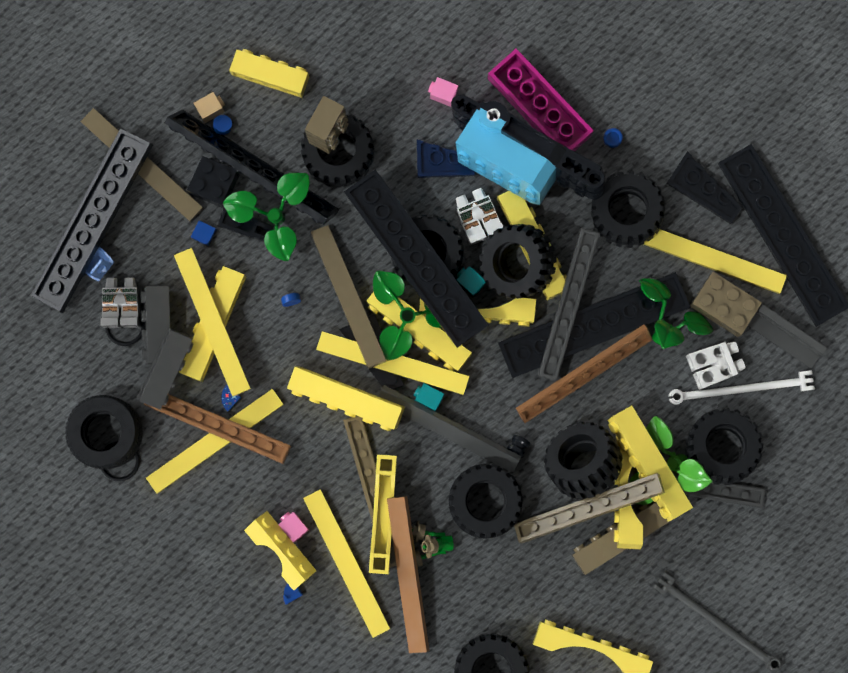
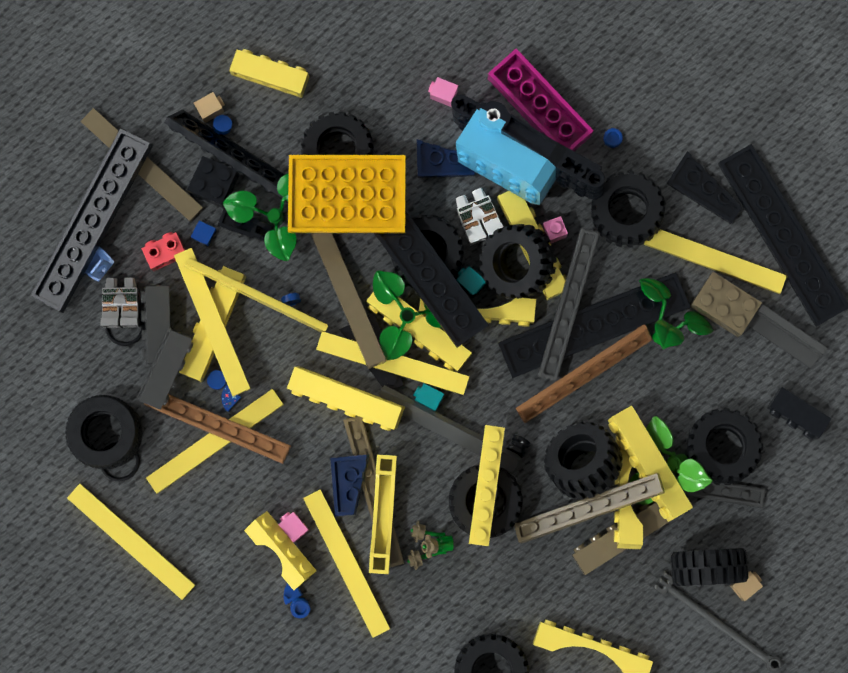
dark tan brick [305,96,349,154] -> none
medium nougat tile [387,496,430,653] -> none
white hinge [668,370,815,405] -> none
white hips [686,342,746,390] -> none
none -> light yellow tile [67,484,195,600]
none -> coral brick [141,232,185,272]
none -> light yellow tile [185,258,328,333]
none -> blue tile [207,370,227,390]
none -> yellow plate [288,155,406,233]
none -> blue tile [290,598,310,618]
none -> dark blue wing [330,455,369,516]
none -> light yellow brick [469,425,505,546]
none -> bright pink brick [542,216,568,244]
none -> black tyre [671,548,749,586]
none -> tan brick [730,571,763,601]
none -> black brick [767,387,832,440]

